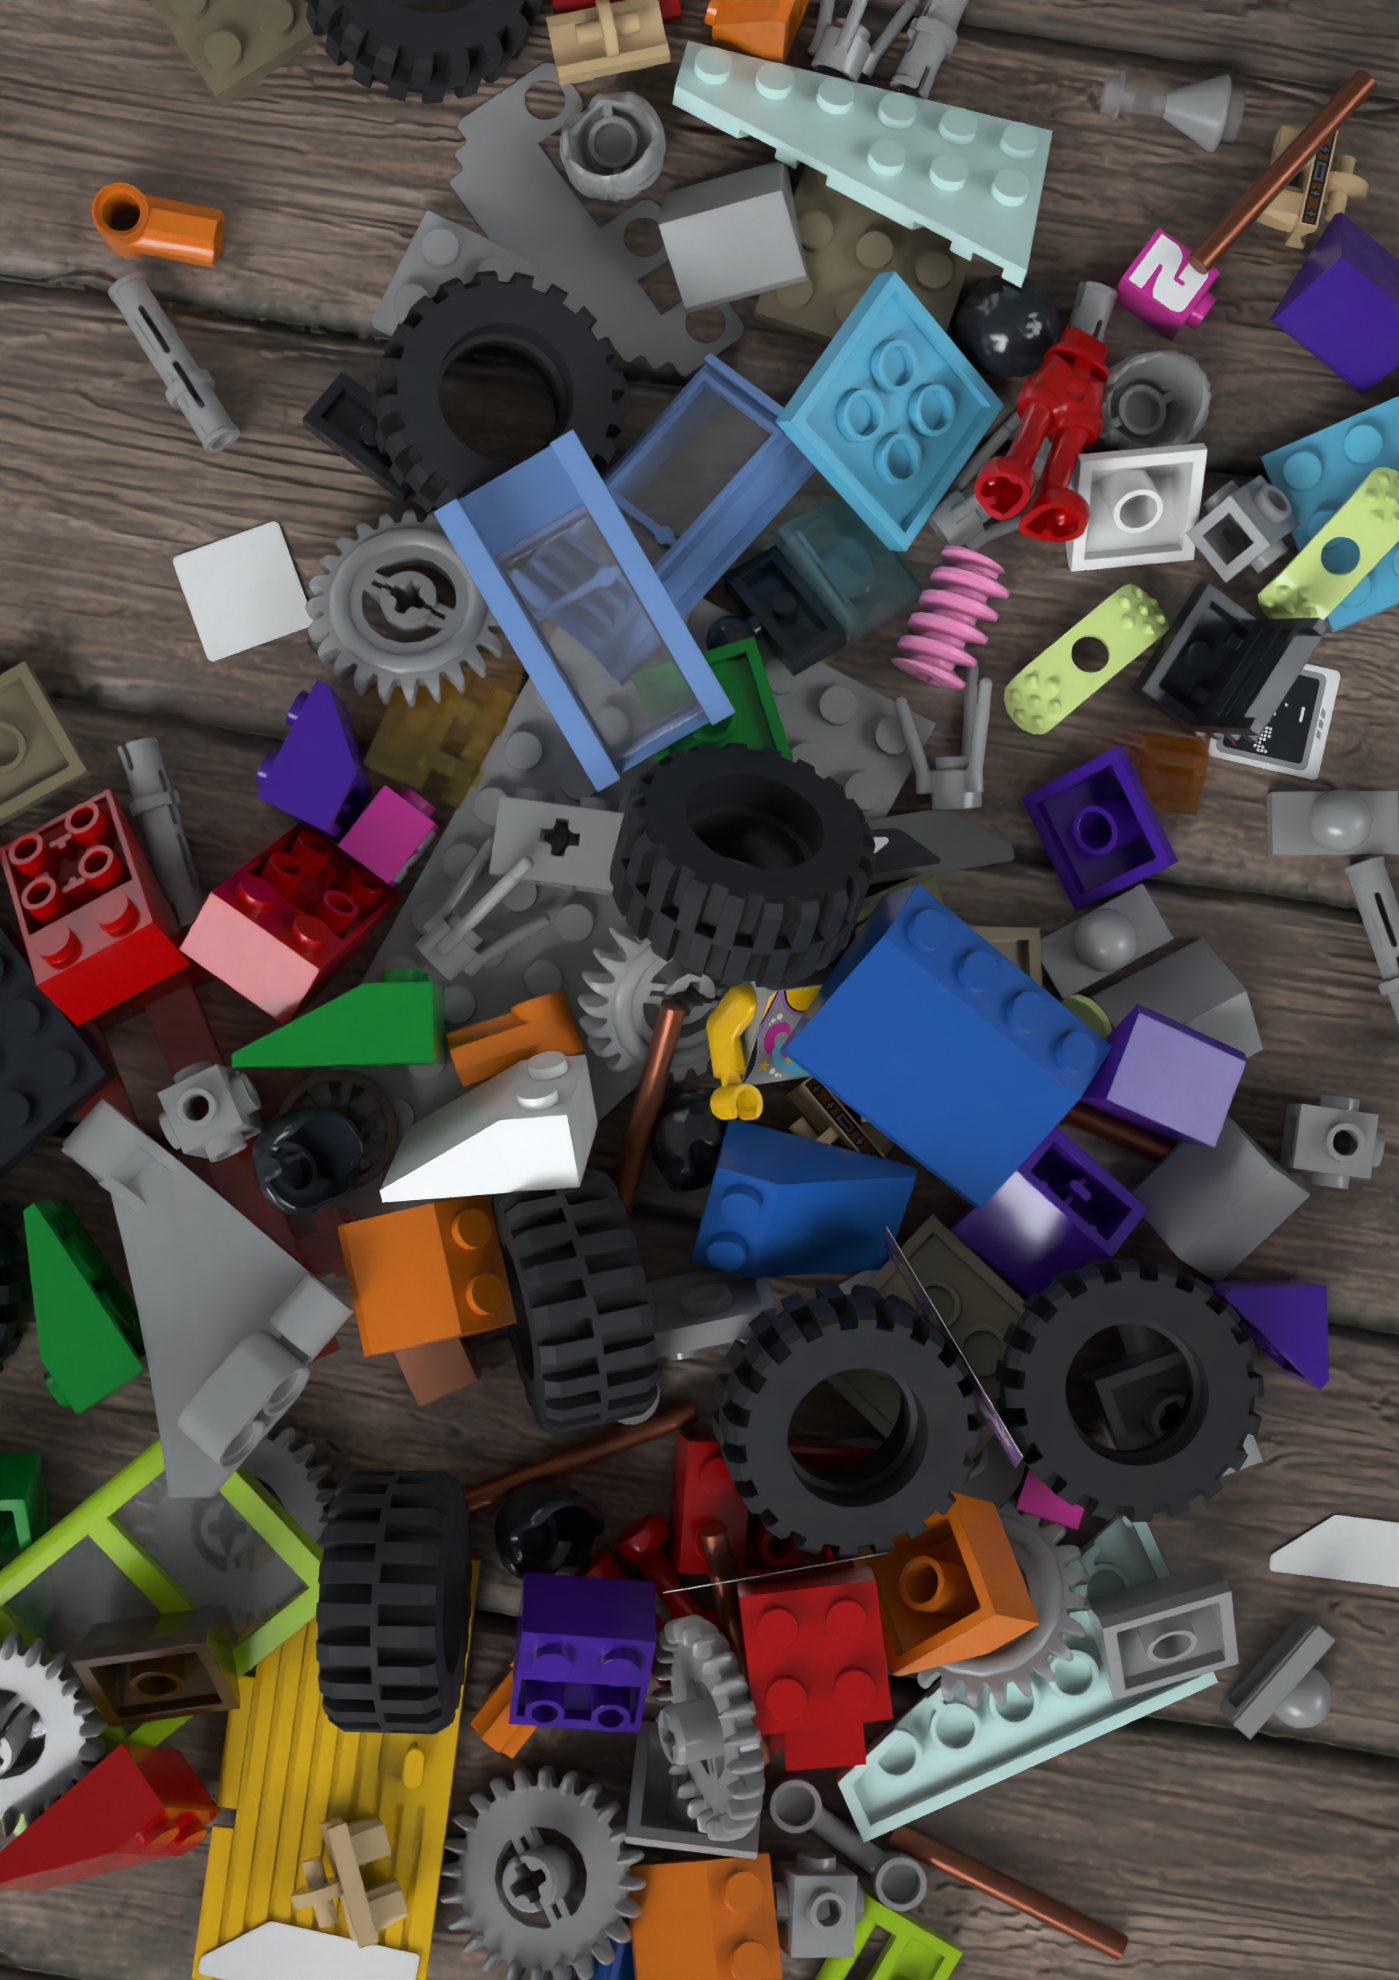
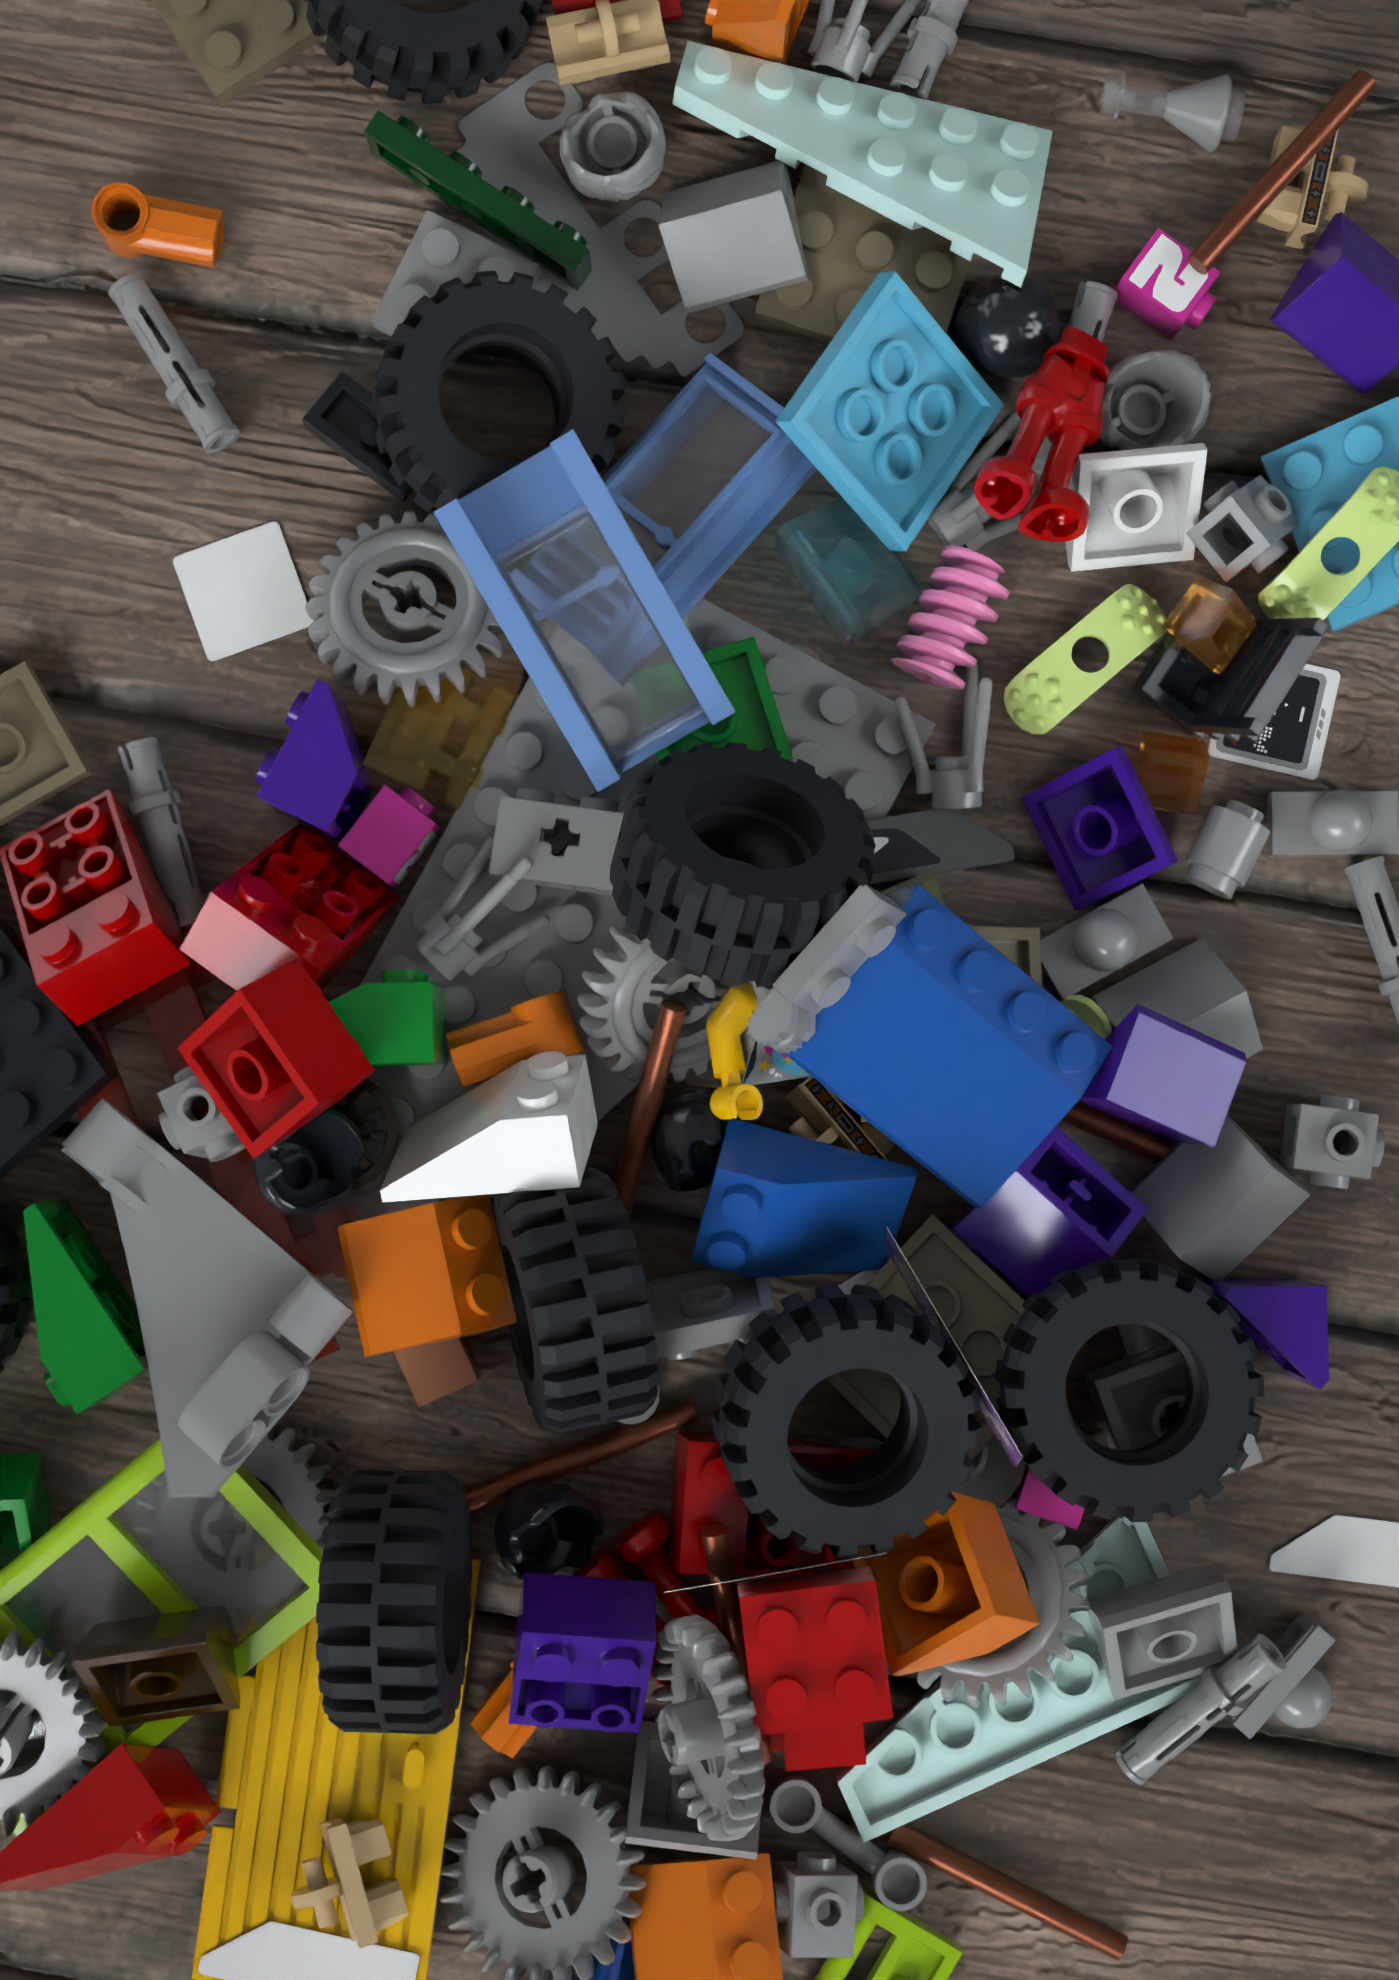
black plate [706,545,847,677] -> none
none -> red slope [177,958,375,1159]
none -> dark green plate [364,110,592,290]
none -> light grey hinge [747,885,906,1054]
none -> light grey pin [1115,1634,1287,1785]
none -> clear orange slope [1164,577,1256,674]
none -> light grey brick [1185,800,1271,899]

